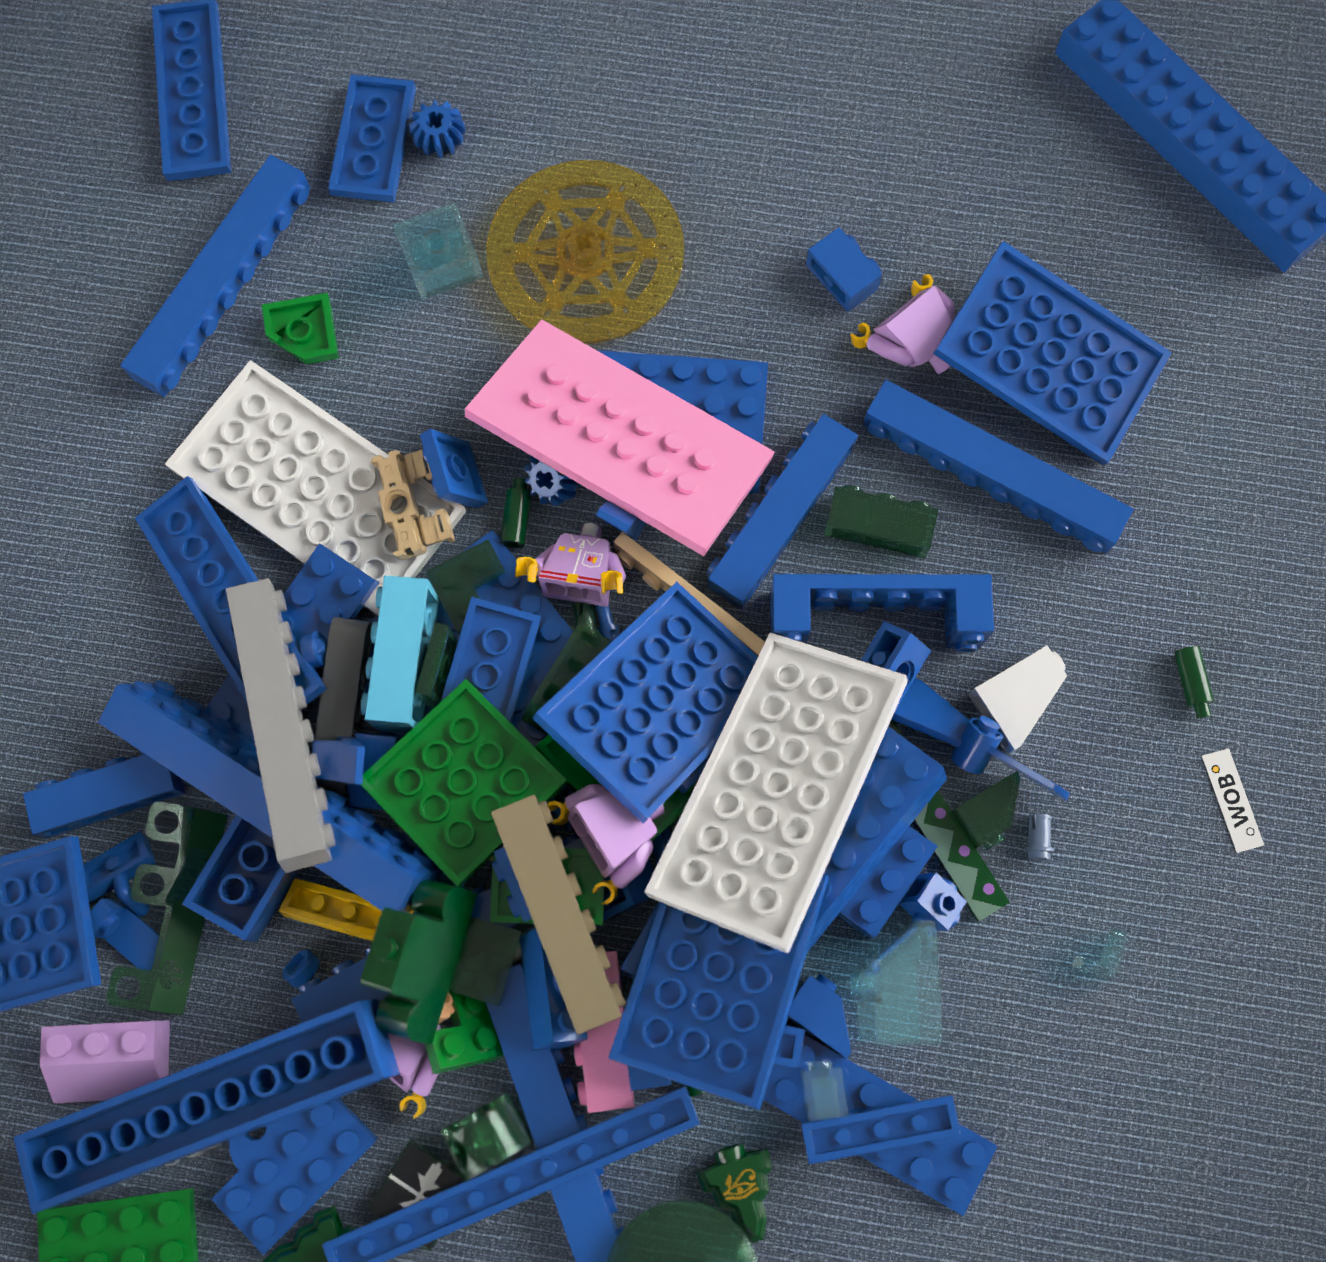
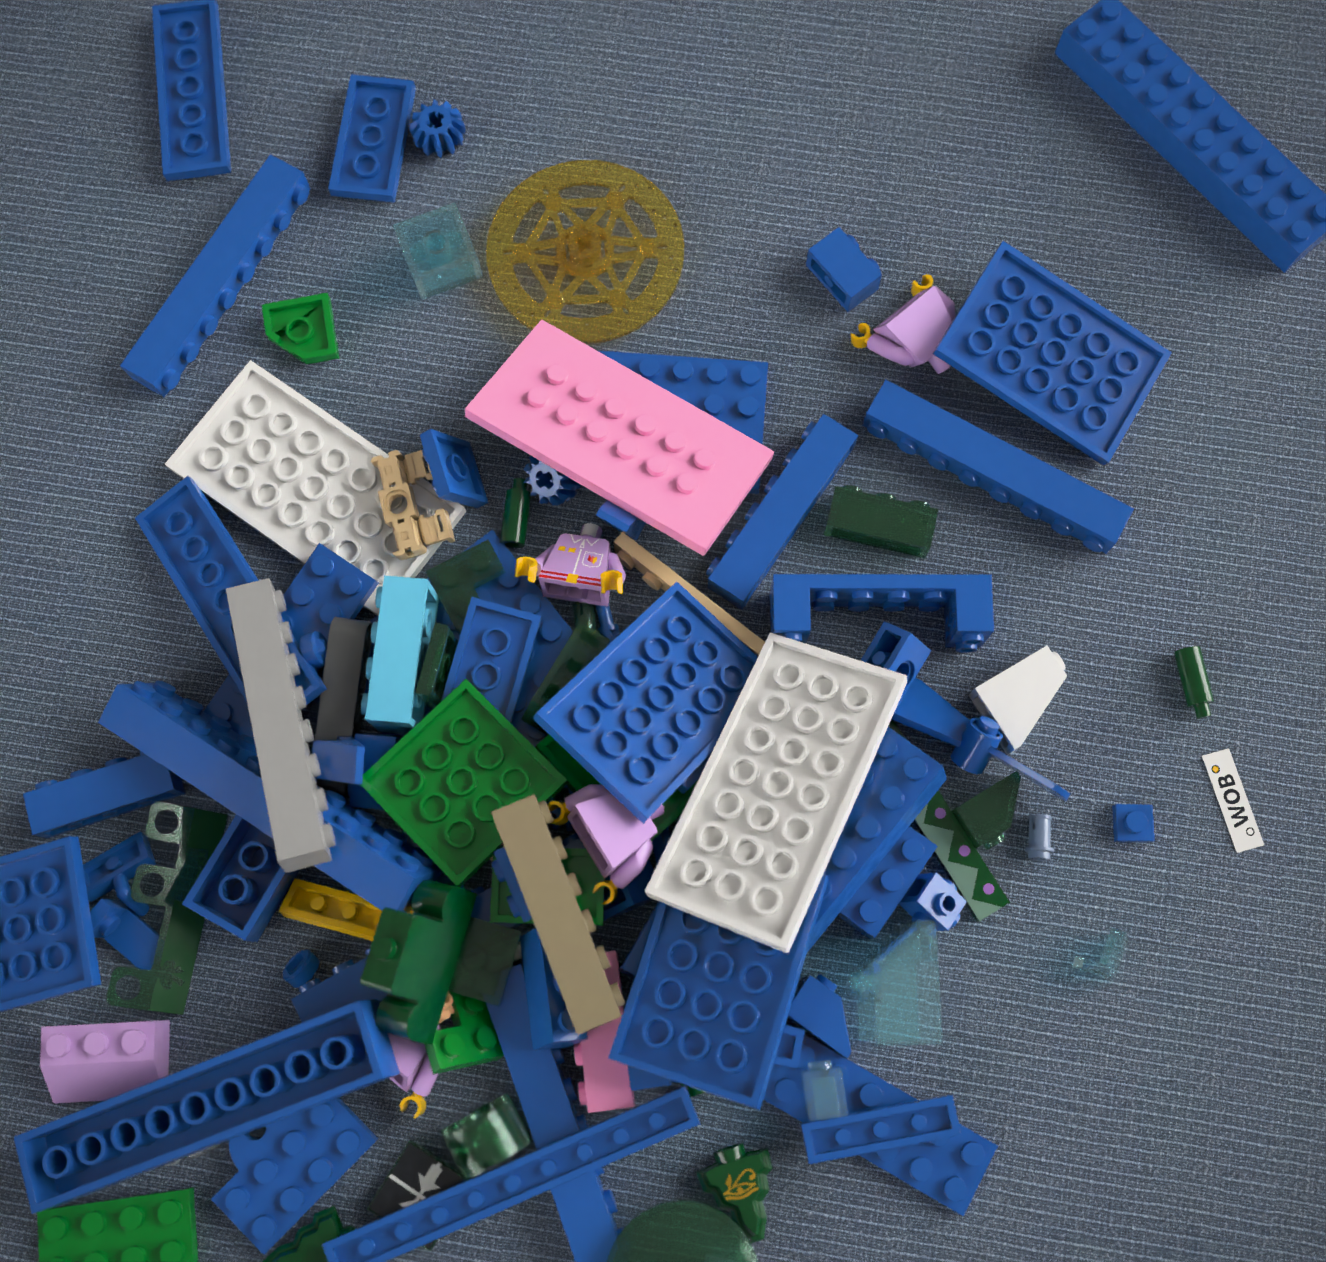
none -> blue plate [1112,804,1155,843]

